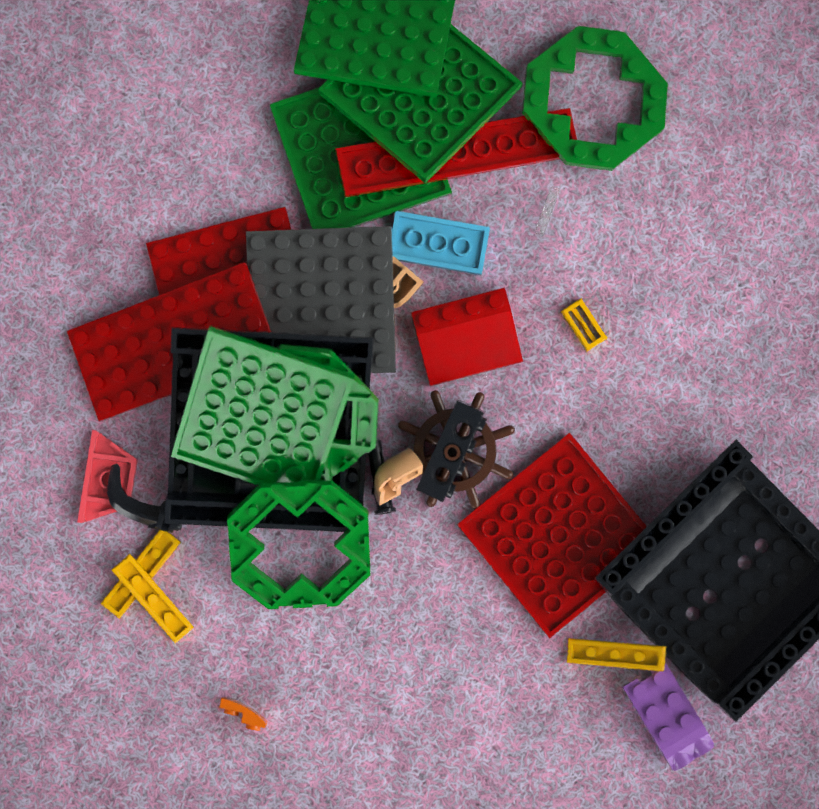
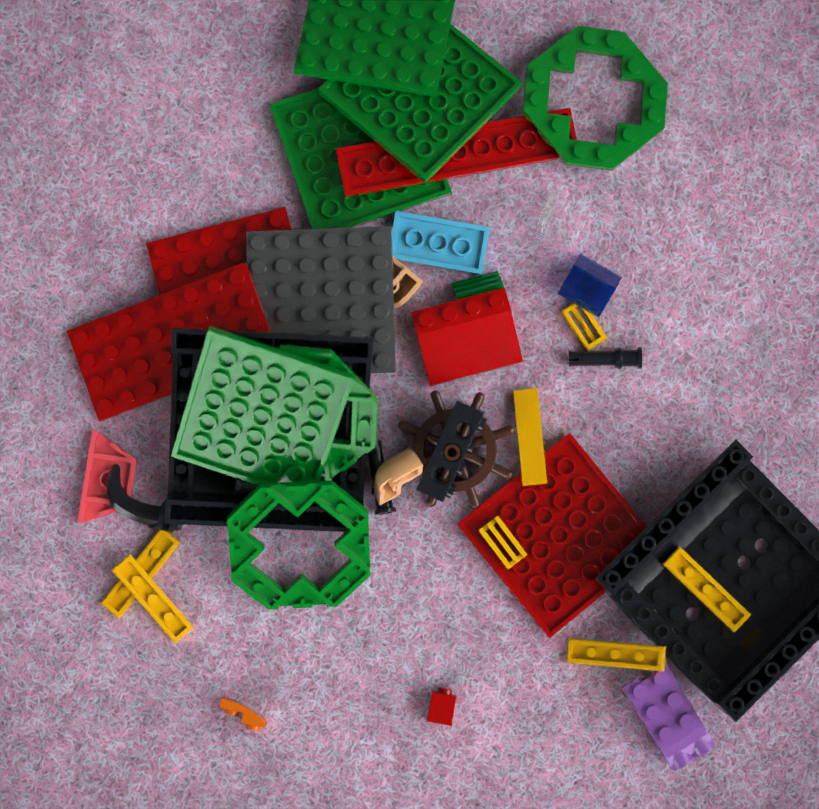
none -> red brick [427,687,457,726]
none -> green tile [452,271,504,300]
none -> yellow tile [478,516,527,569]
none -> yellow tile [513,388,547,486]
none -> clear blue slope [557,254,622,317]
none -> black pin [569,347,642,369]
none -> yellow tile [662,546,751,633]

